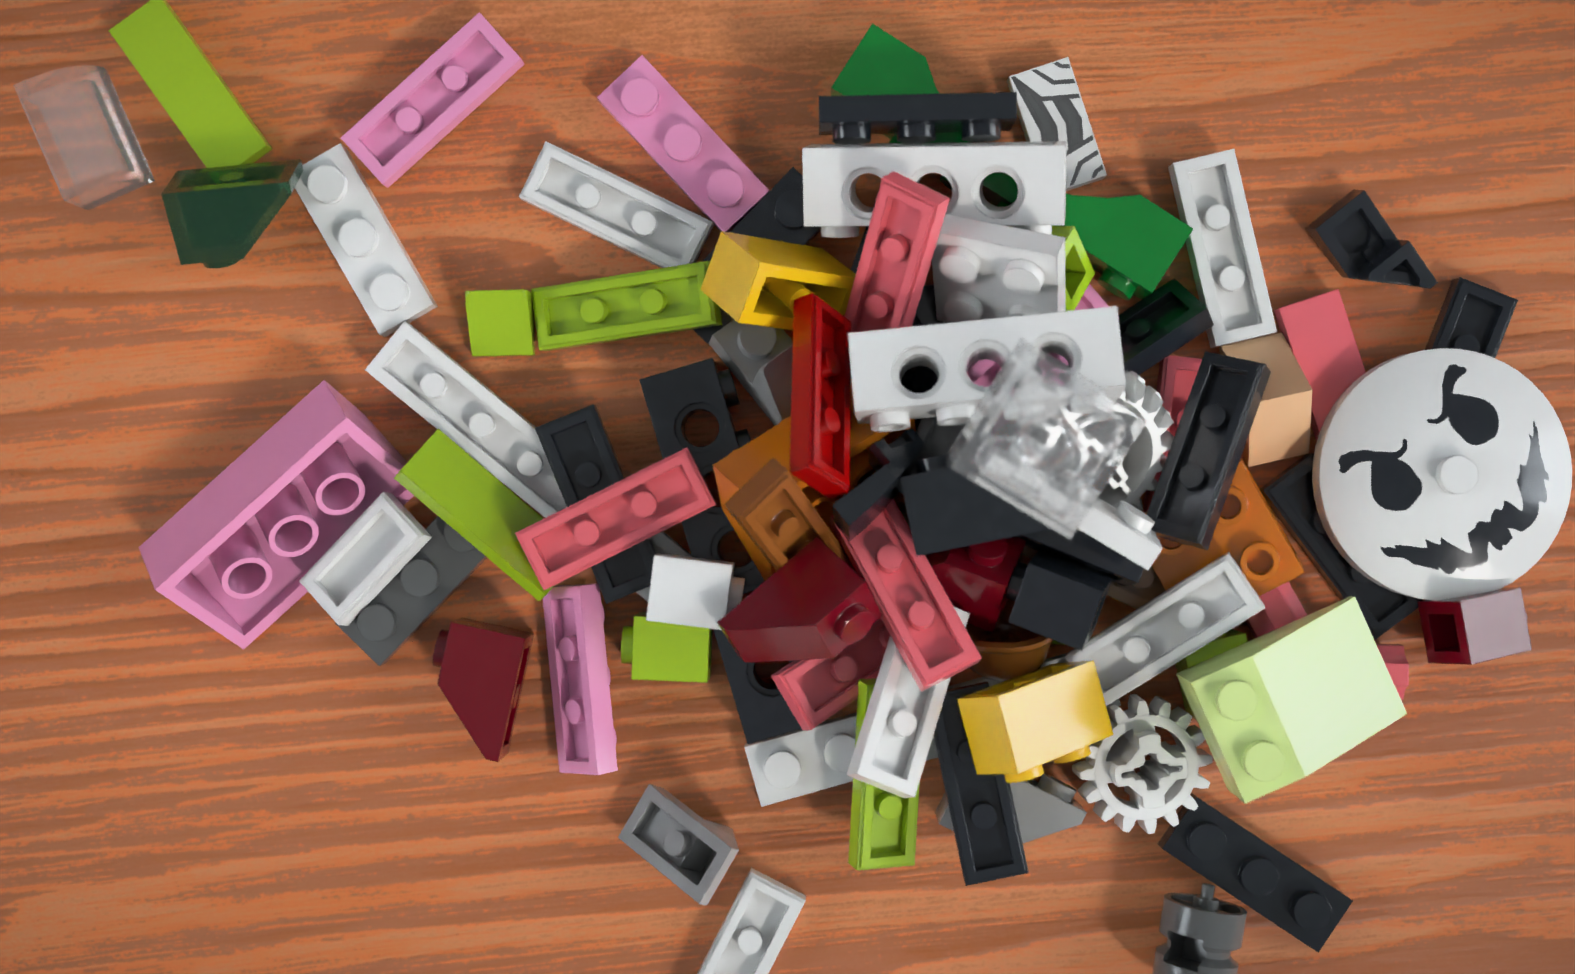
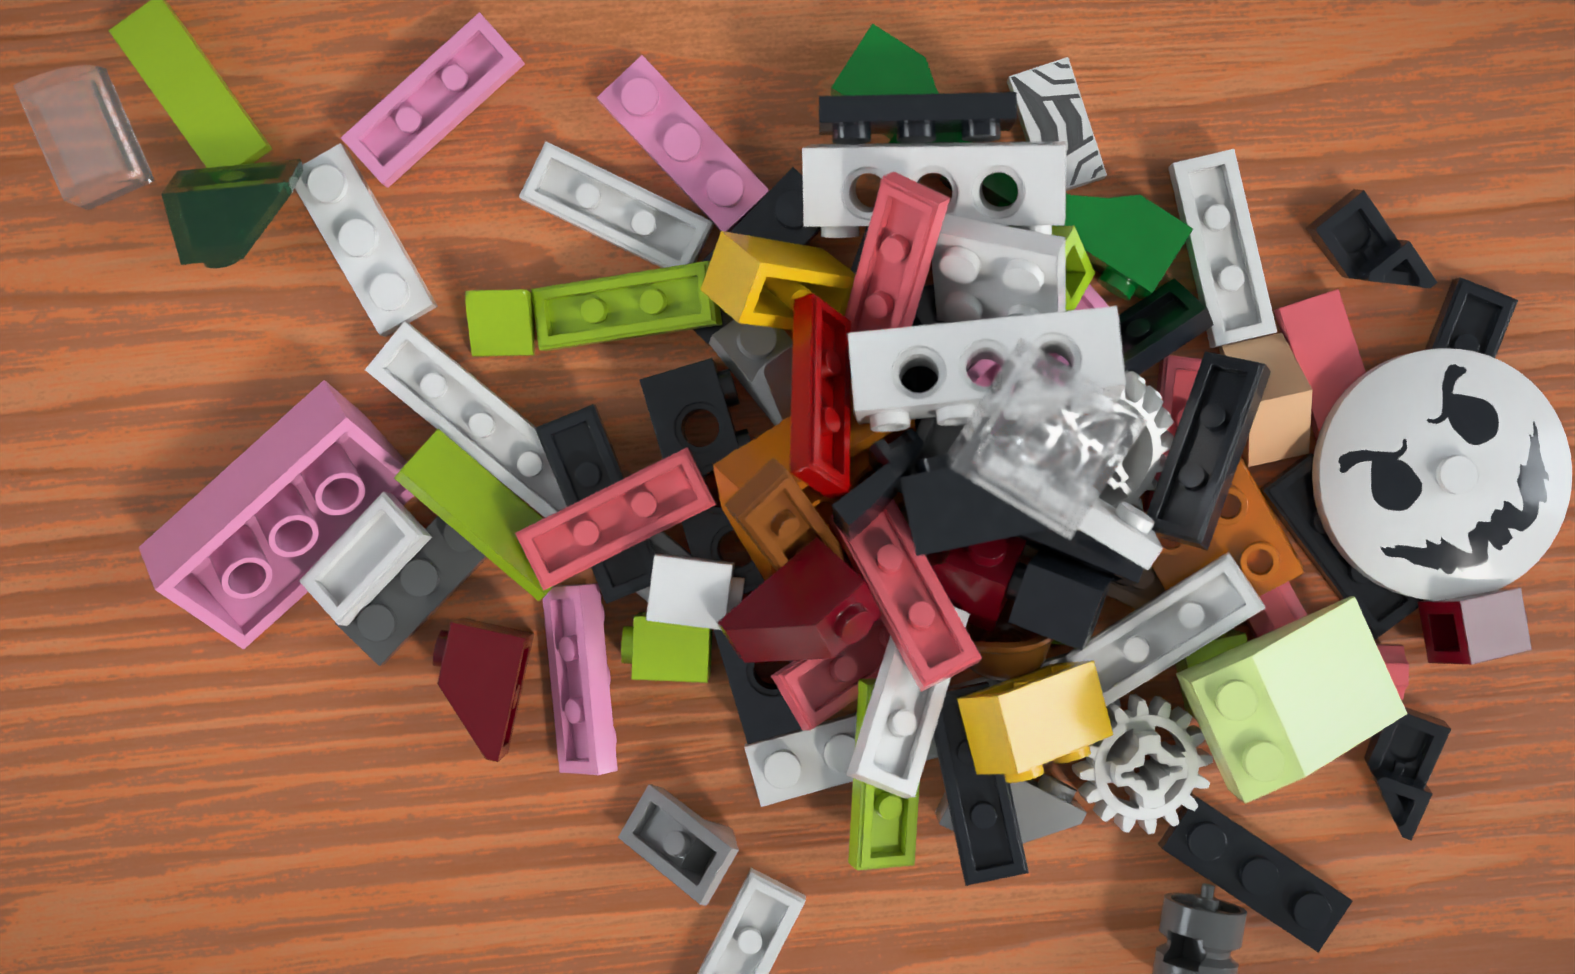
none -> black slope [1364,707,1451,841]

